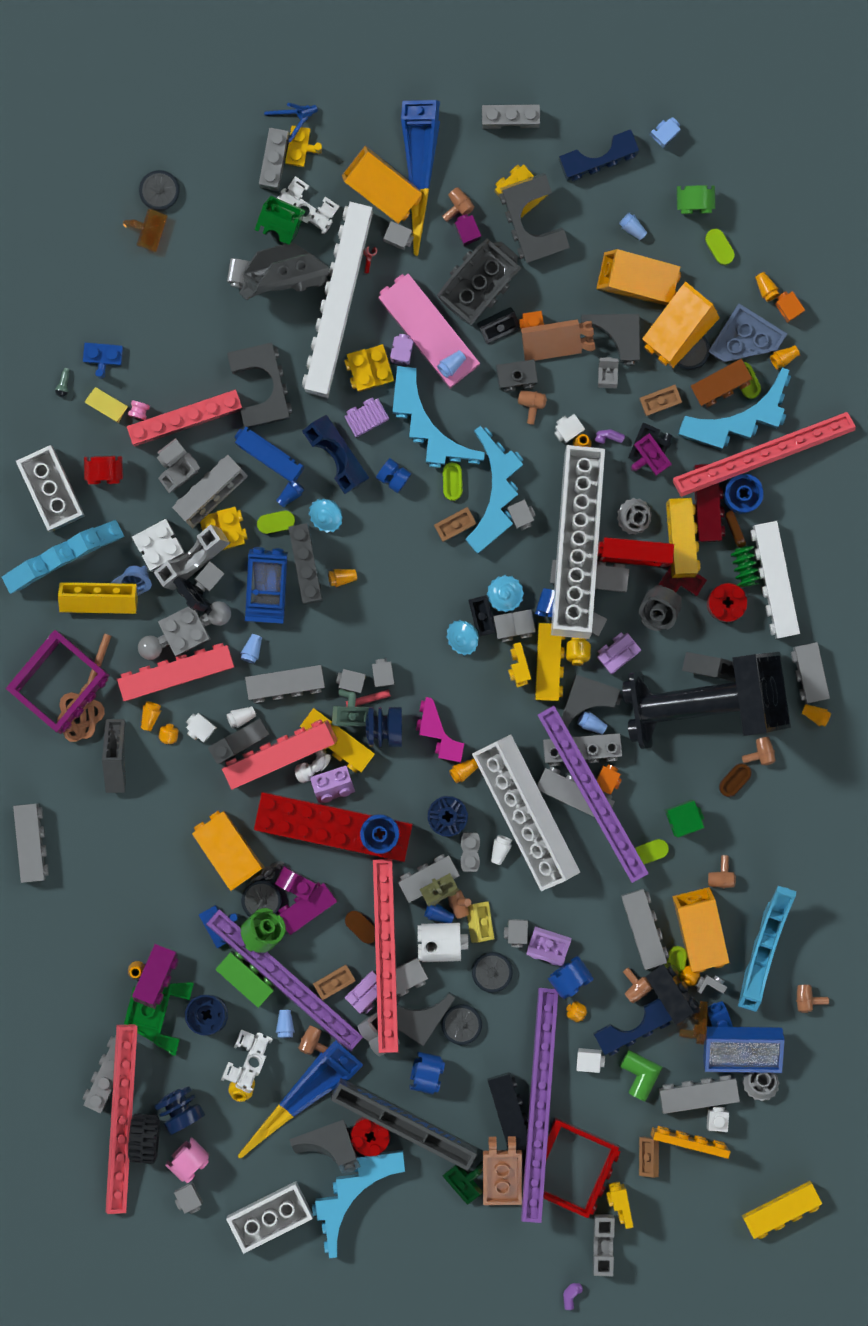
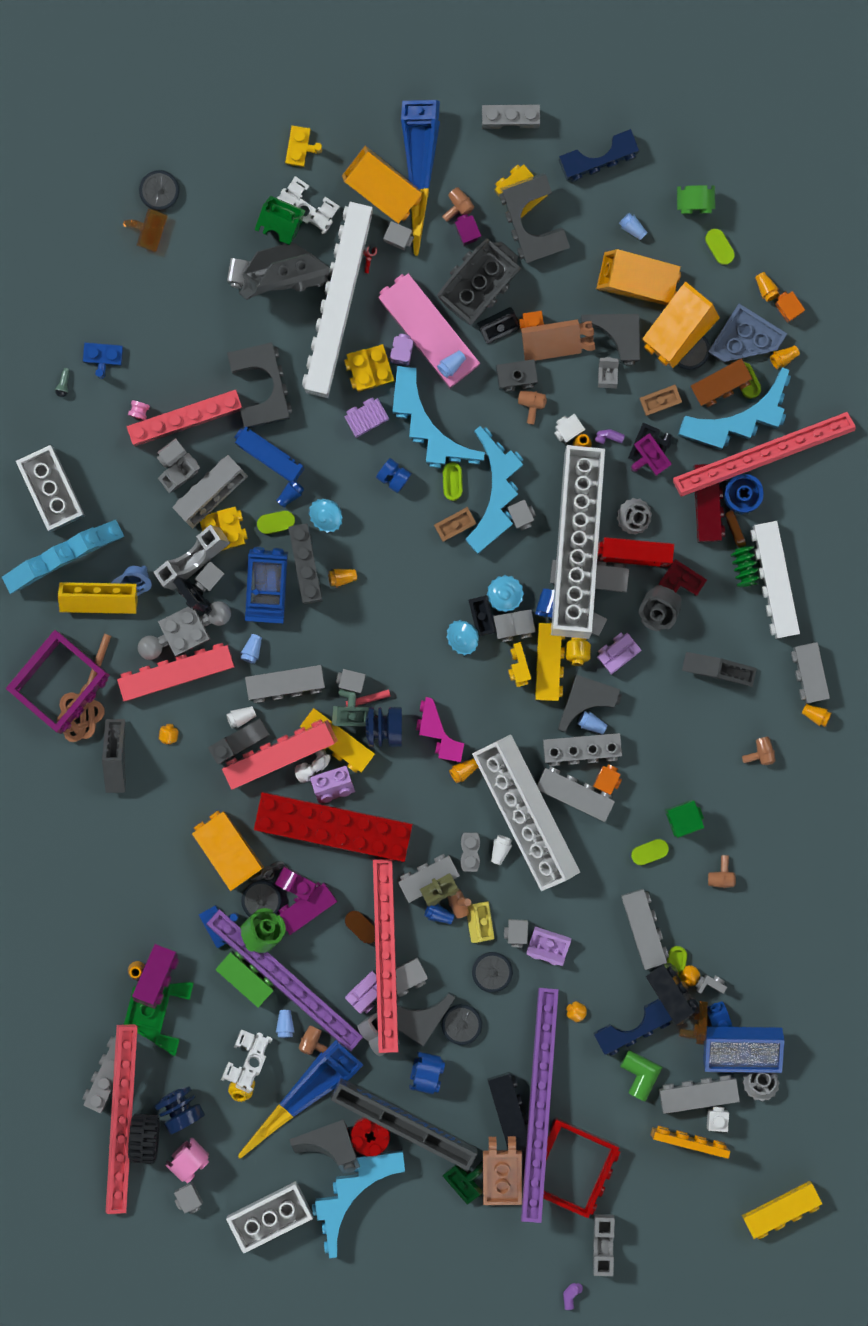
light grey brick [13,803,49,883] -> none
red brick [84,456,123,484] -> none
light yellow slope [85,387,128,423] -> none
white piece [132,519,185,572] -> none
light orange cone [141,701,161,731] -> none
dark blue wheel [185,995,228,1035] -> none
white brick [186,713,217,742] -> none
light grey brick [259,128,289,191] -> none
blue plant [264,103,318,143] -> none
dark blue arch [302,415,369,494] -> none
medium nougat plate [313,964,356,1000] -> none
blue brick [360,814,399,854] -> none
light grey brick [372,658,394,687] -> none
white cylinder [418,923,468,962] -> none
dark blue wheel [428,796,468,837] -> none
medium lavender plate [537,705,649,883] -> none
blue brick [547,956,594,999] -> none
white brick [577,1048,605,1073] -> none
yellow plate [606,1182,633,1229] -> none
black piece [622,652,791,749] -> none
nougat piece [623,967,653,1003] -> none
medium nougat plate [639,1136,659,1178] -> none
light blue brick [650,117,681,148] -> none
yellow brick [666,498,700,578] -> none
light orange slope [672,887,729,973] -> none
red brick [707,583,747,623] -> none
reddish brown tile [719,763,752,797] -> none
medium azure arch [738,886,797,1012] -> none
nougat piece [796,985,829,1013] -> none

